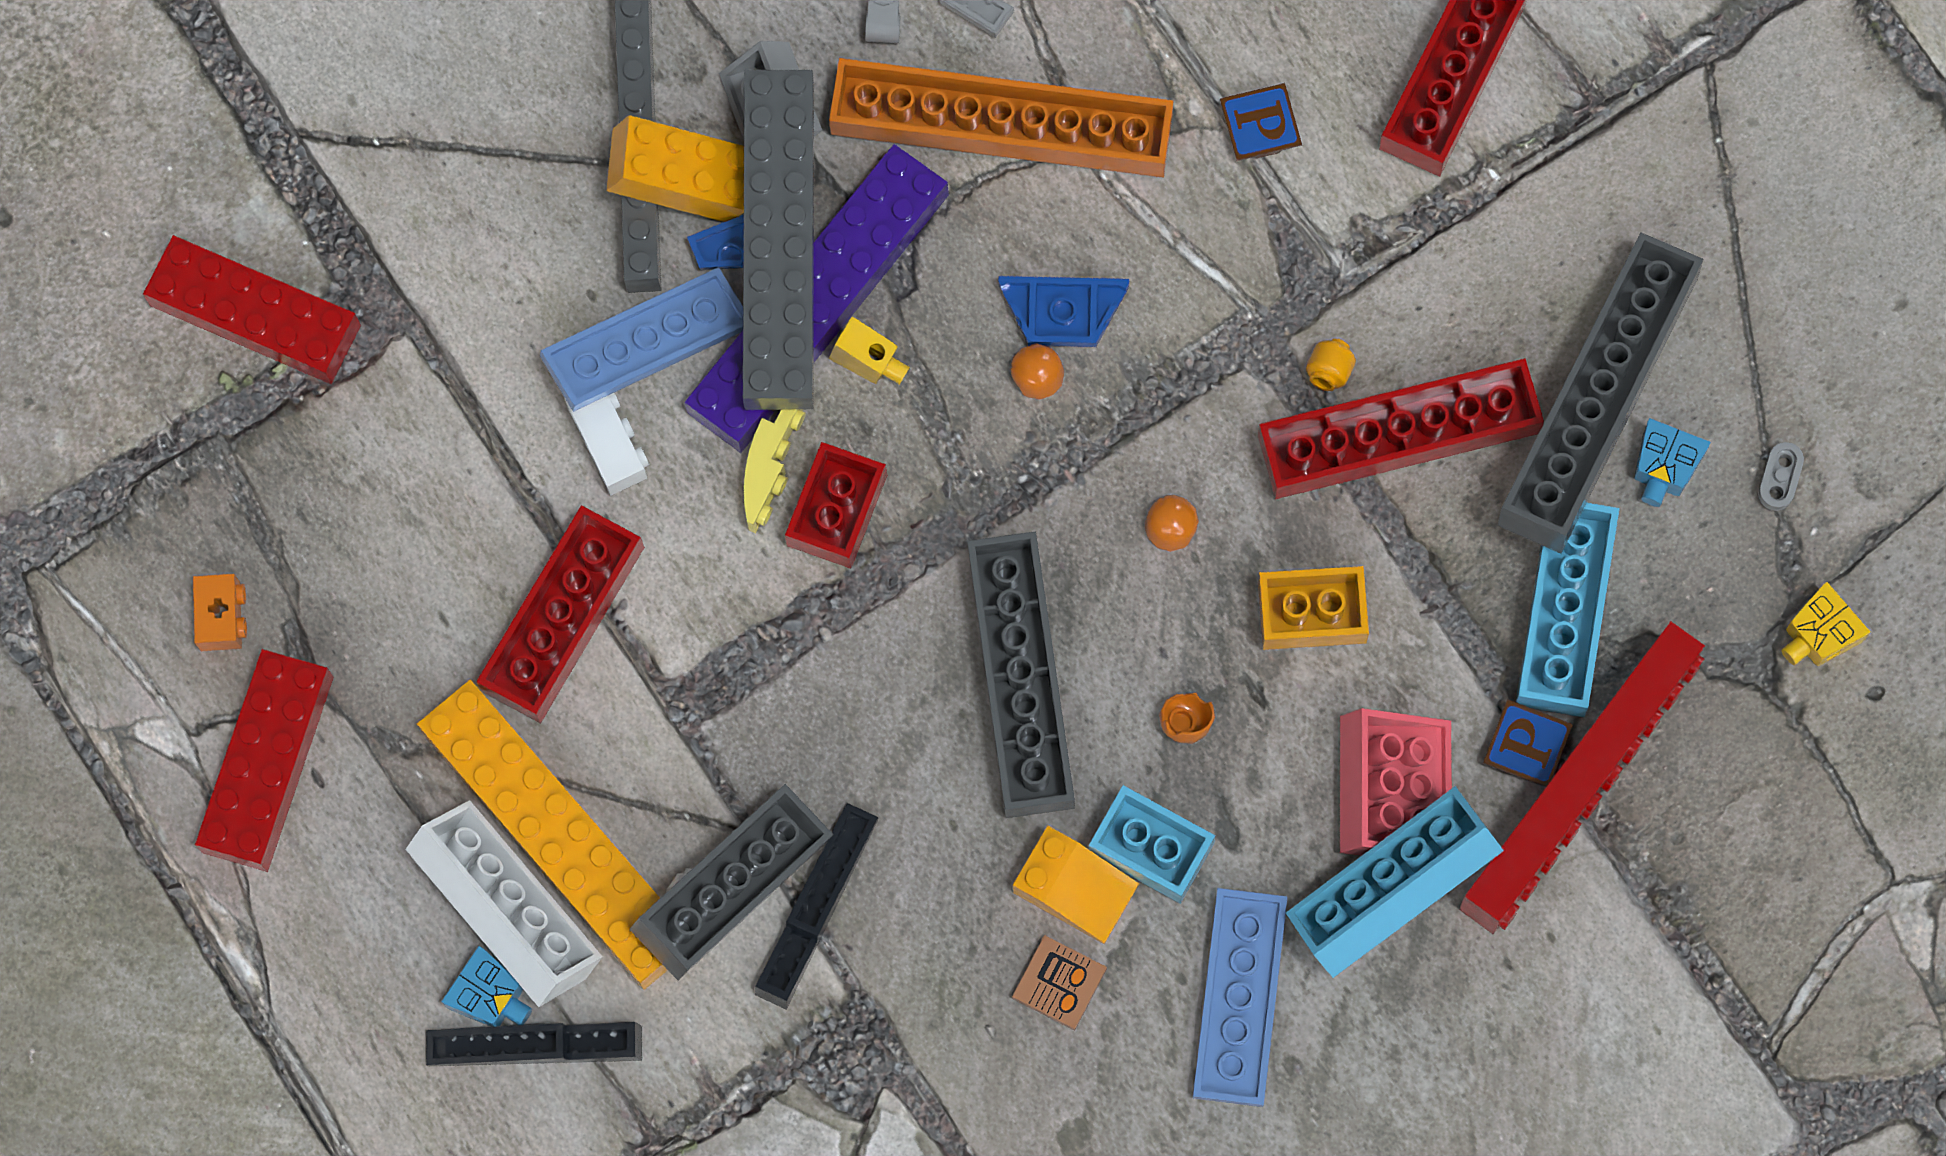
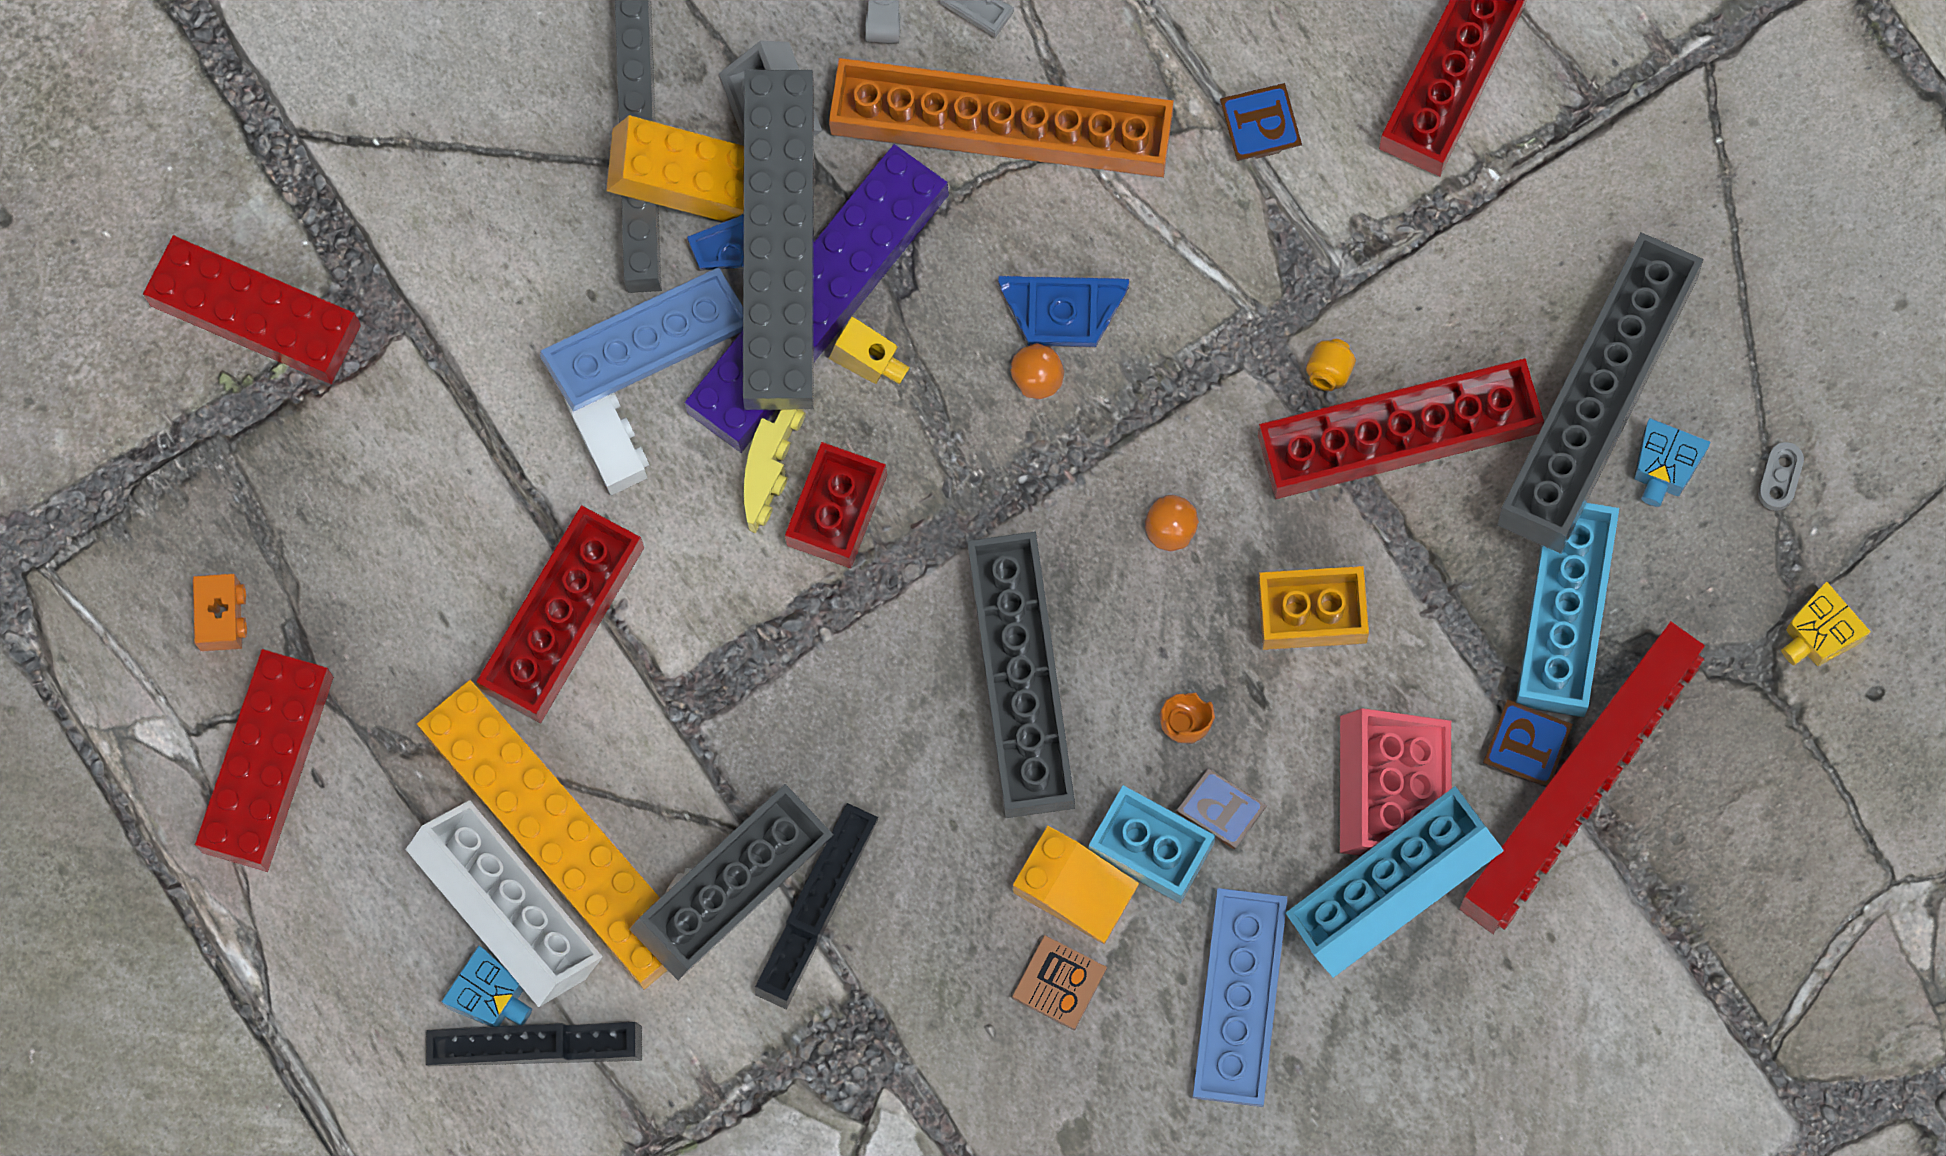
none -> piece [1176,768,1267,850]

